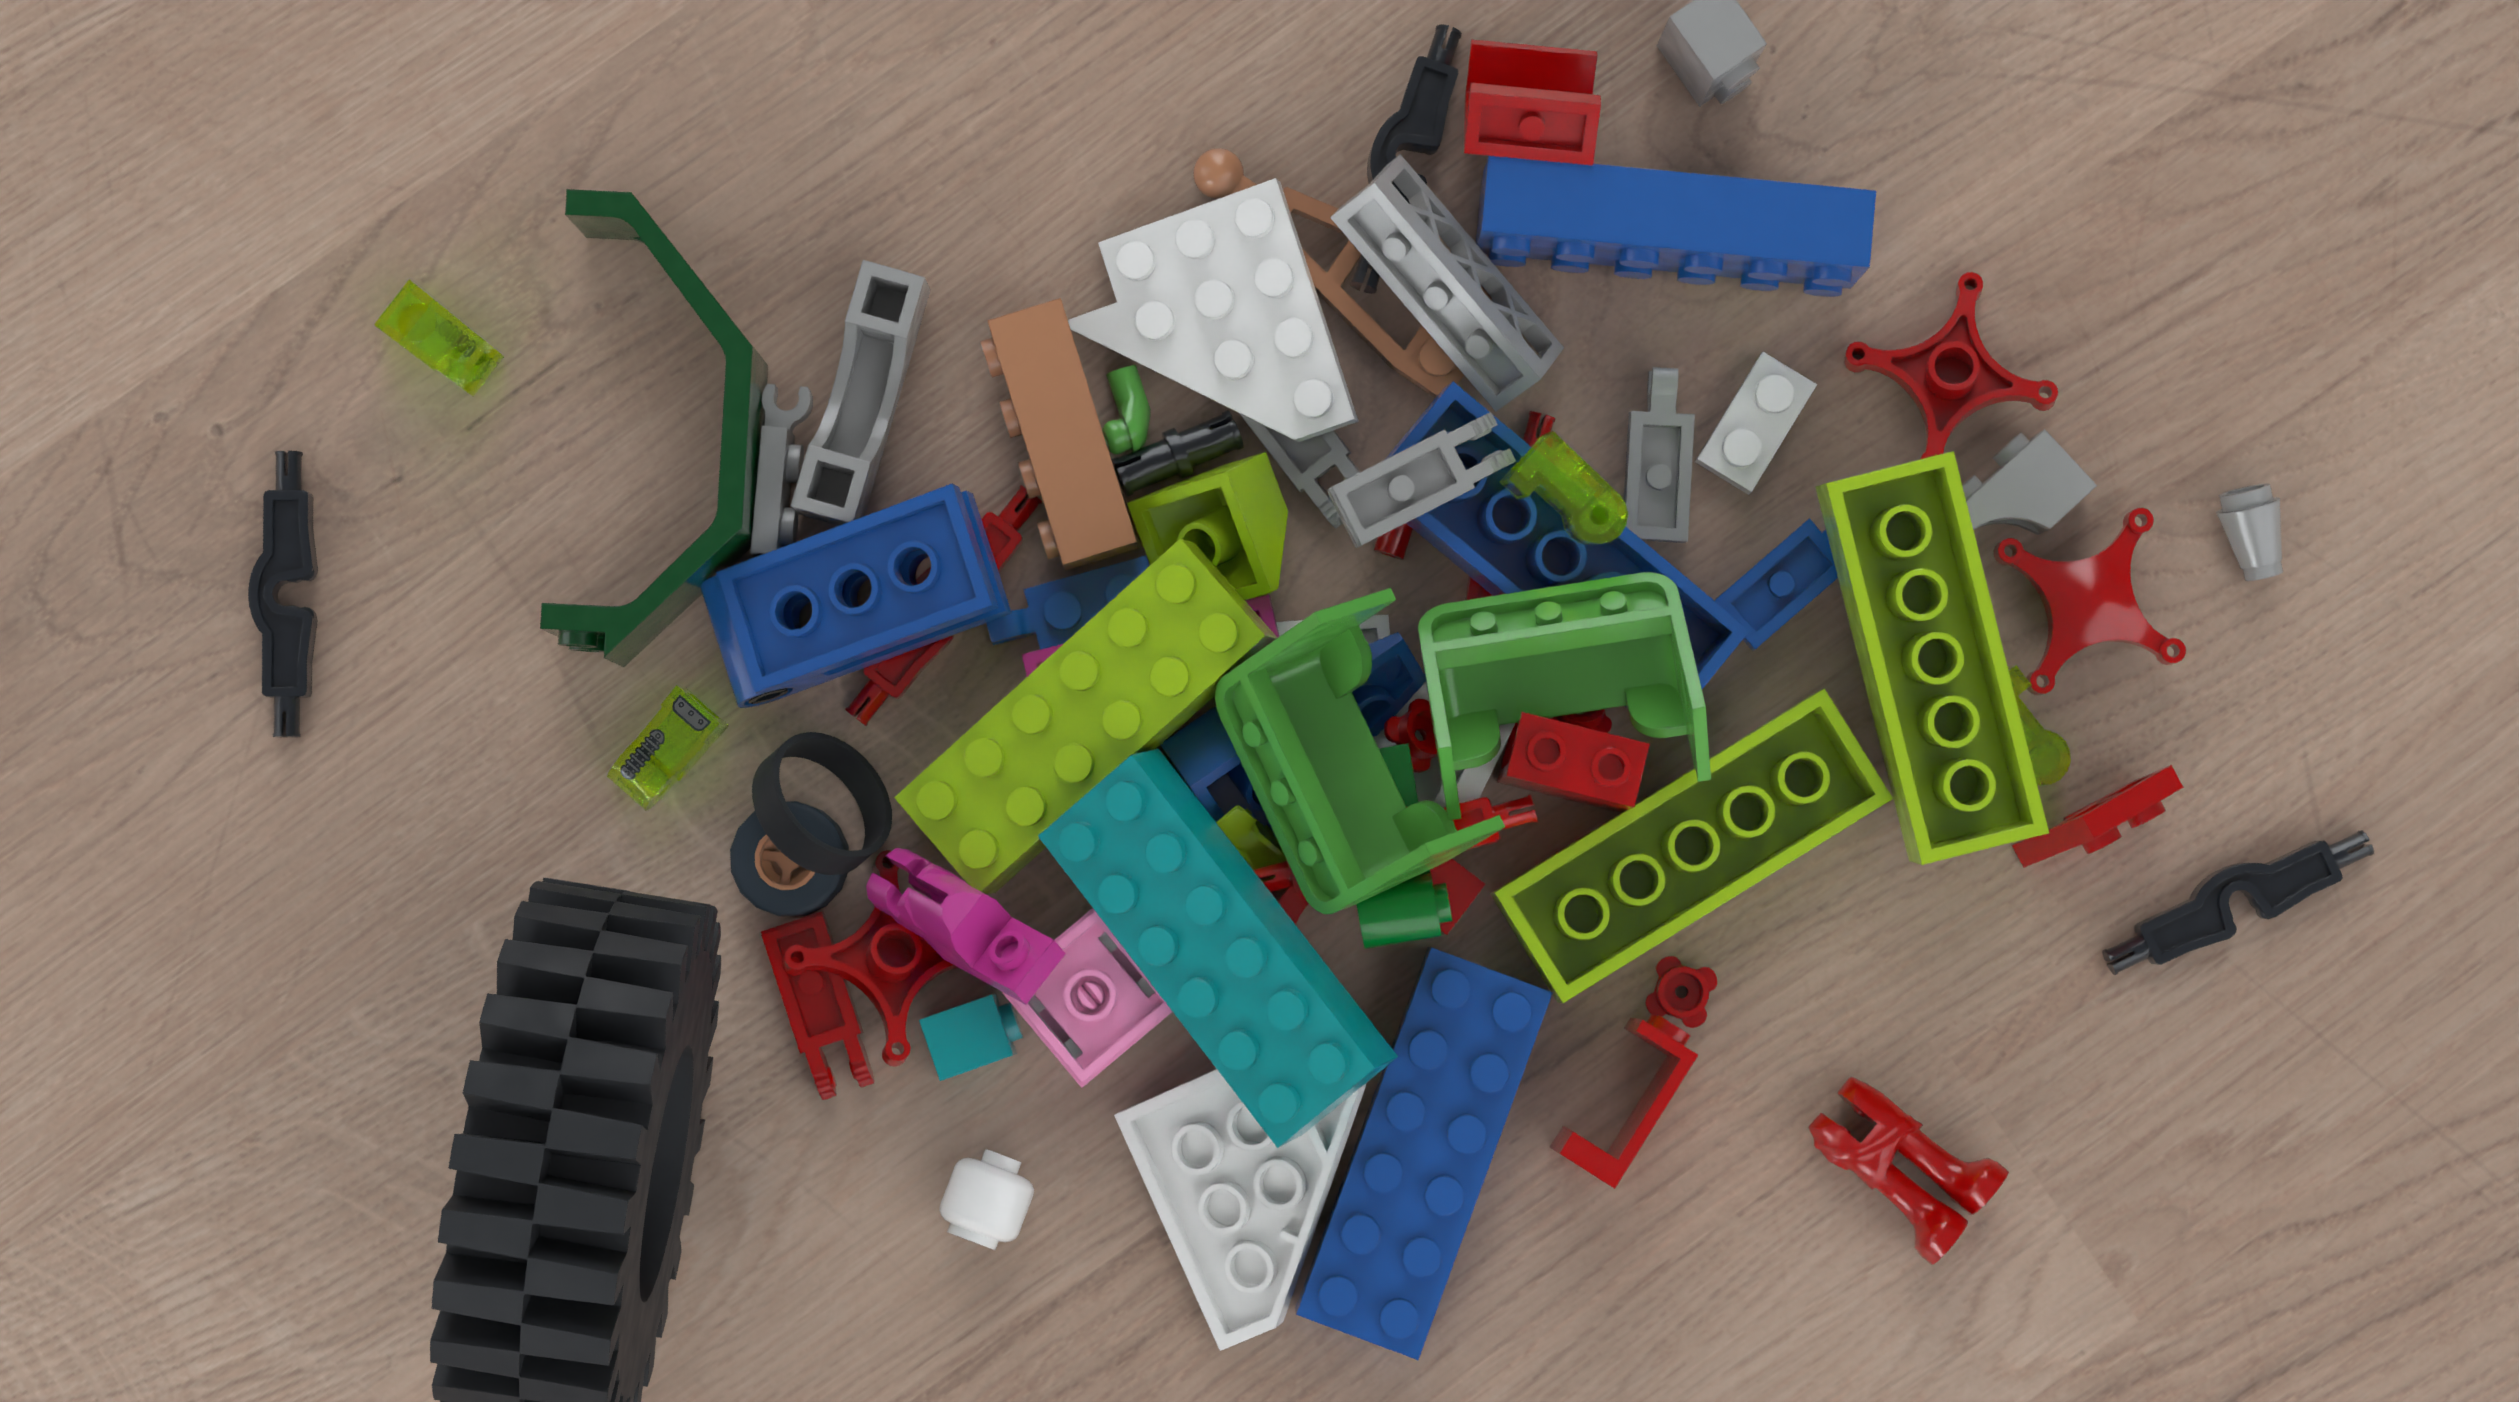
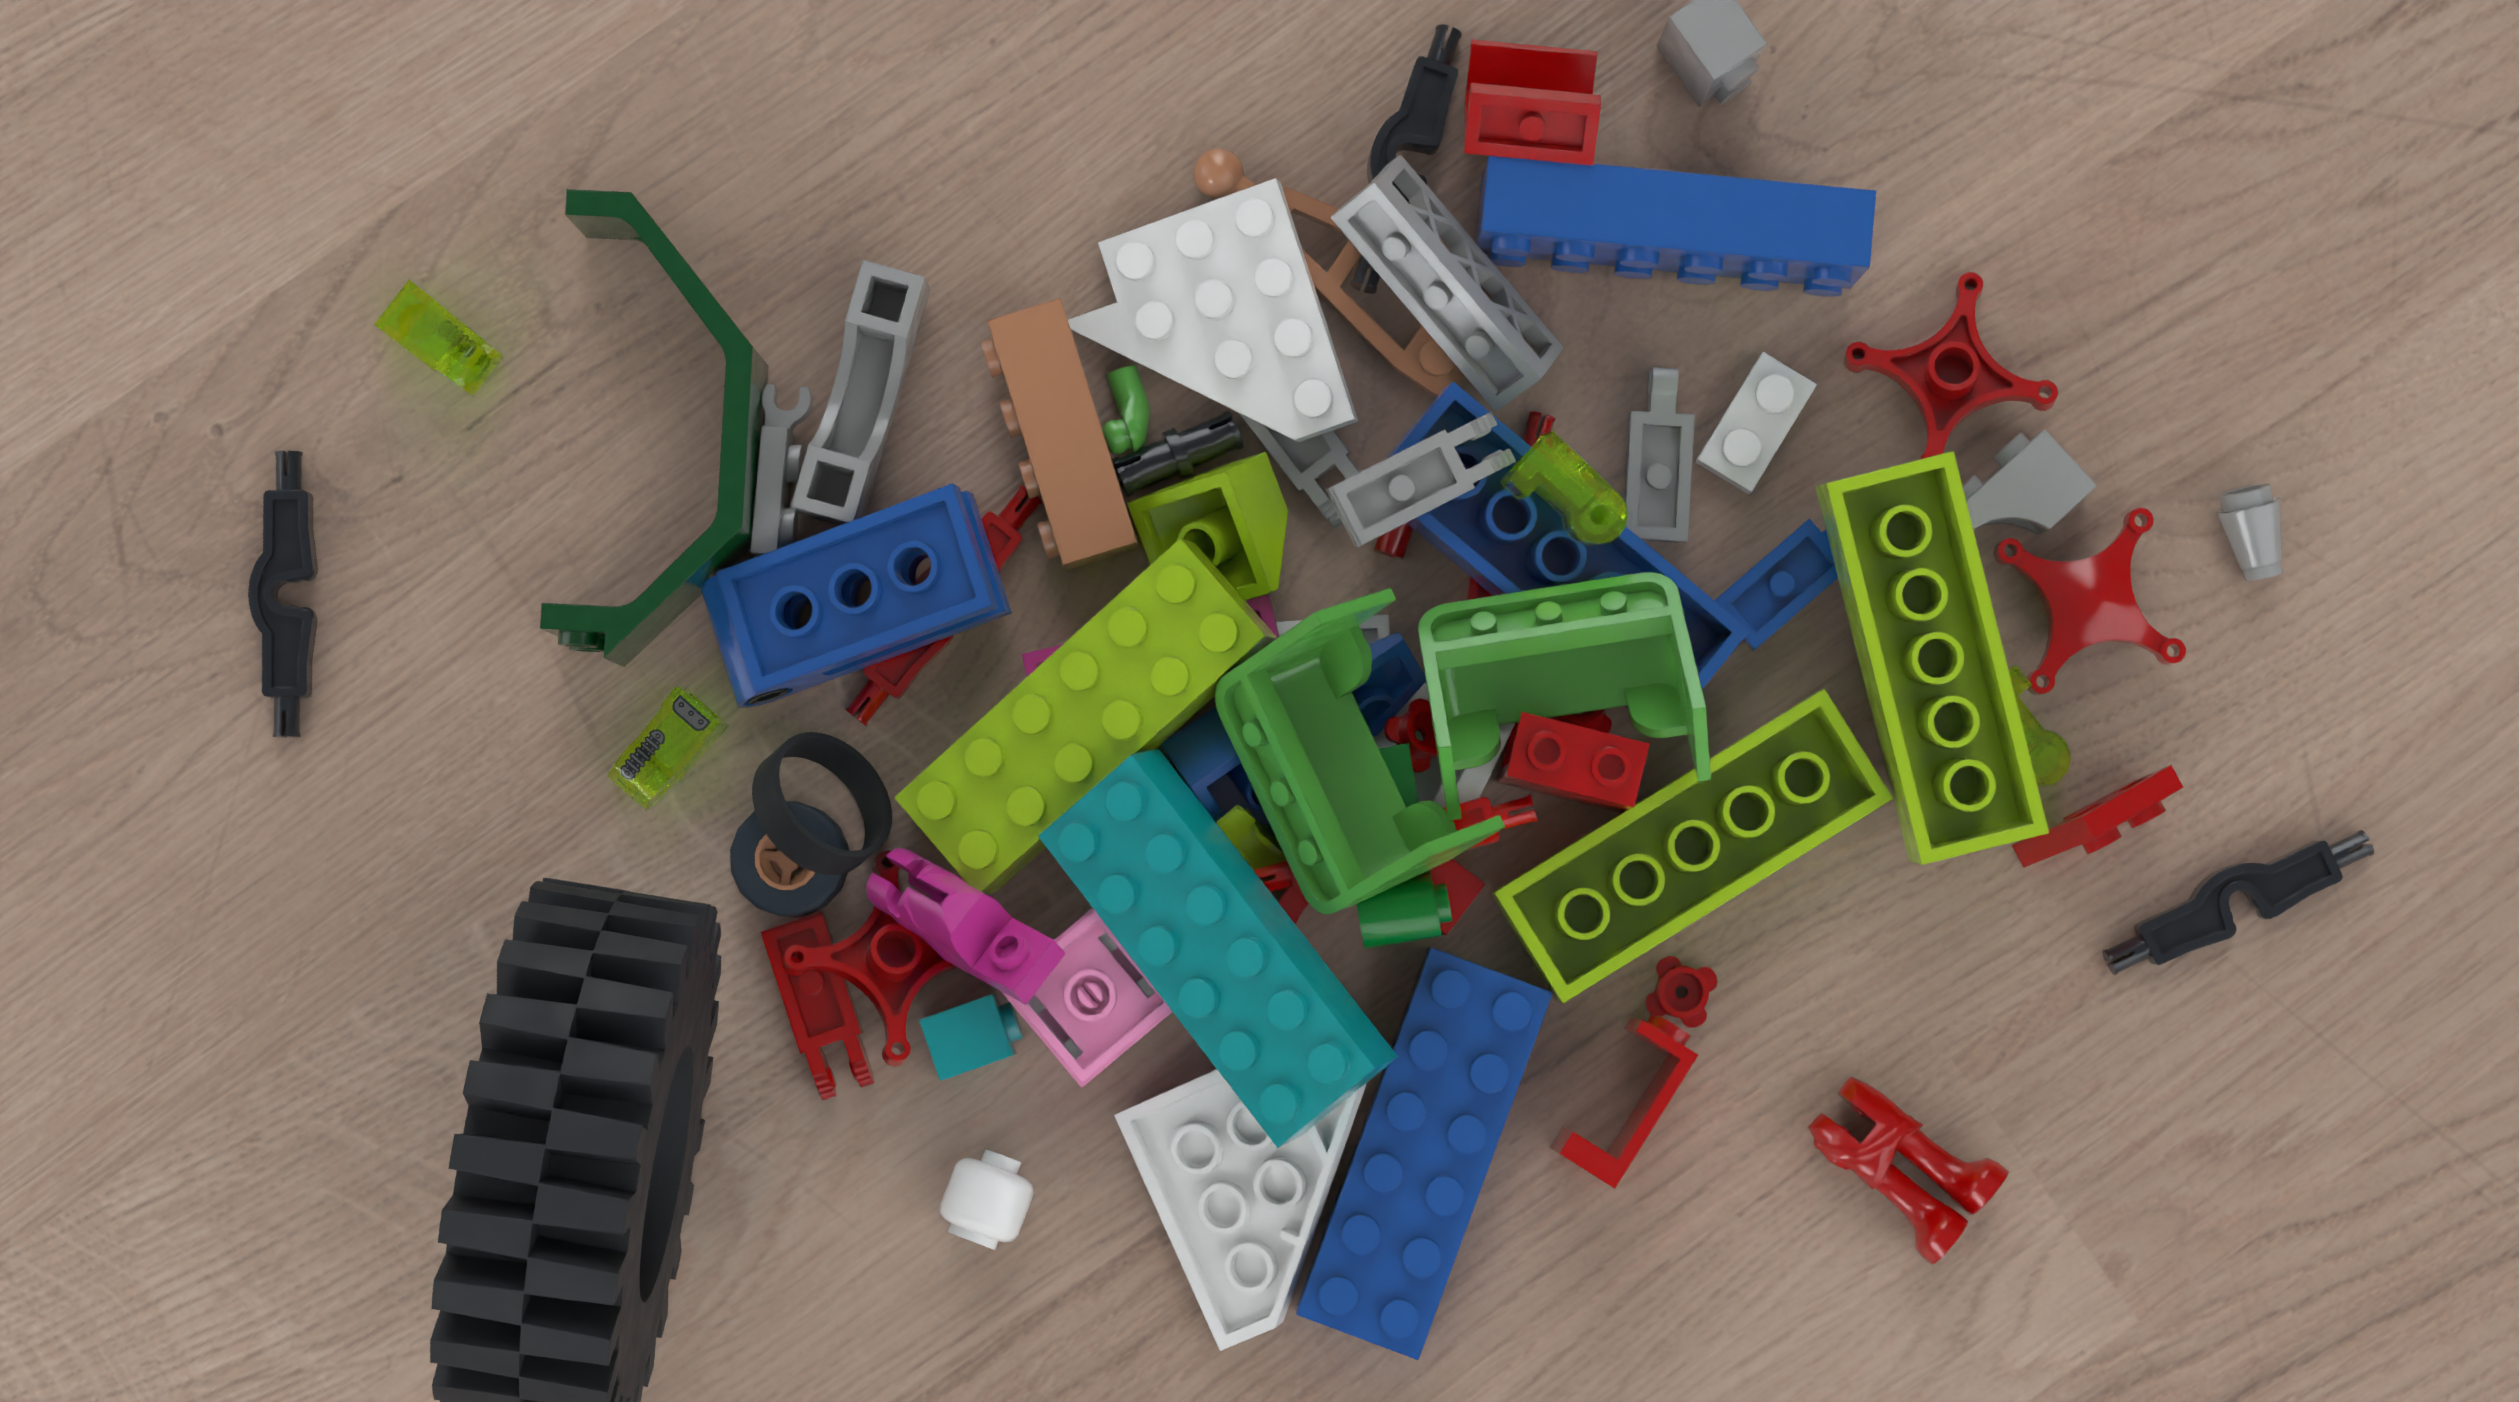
blue plate [986,556,1149,650] -> none

